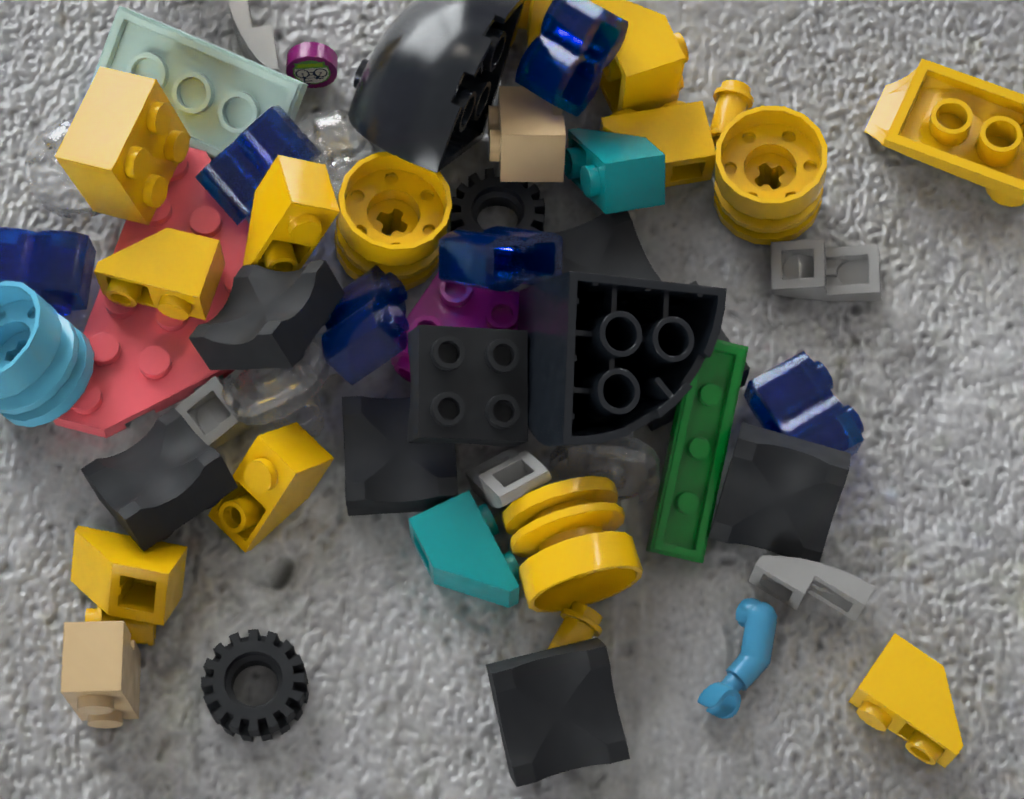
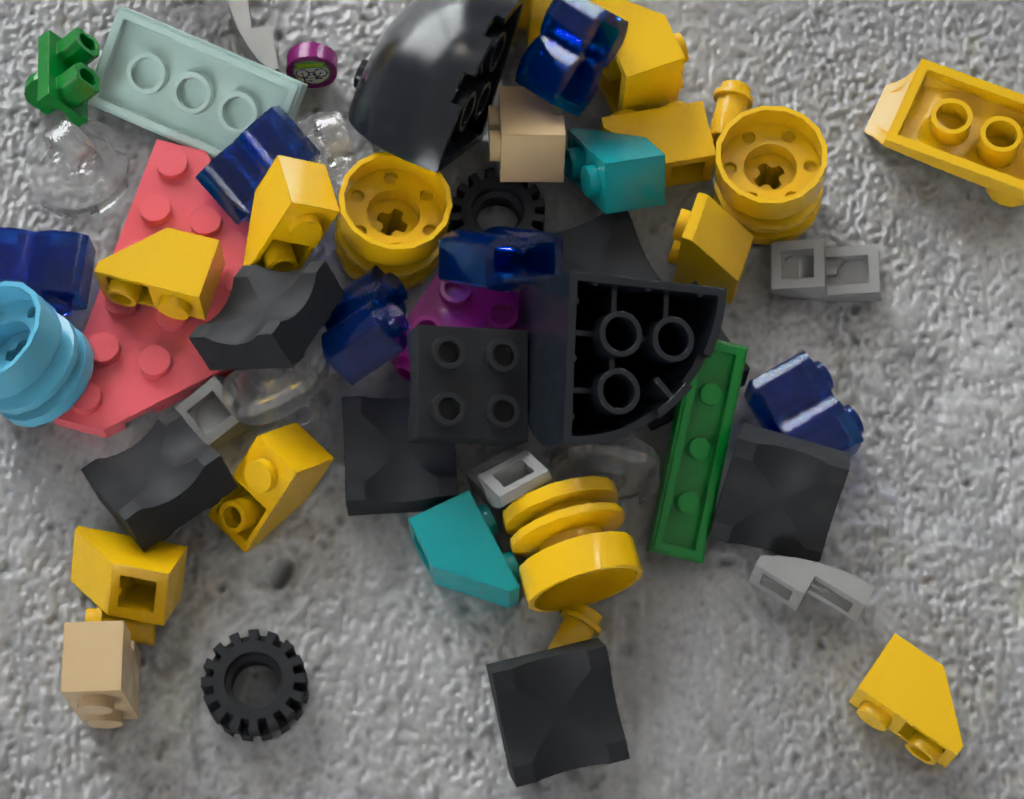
yellow brick [55,66,191,225] -> none
dark azure arm [698,598,777,719] -> none
none -> green hips [24,27,100,128]
none -> yellow slope [667,192,754,304]

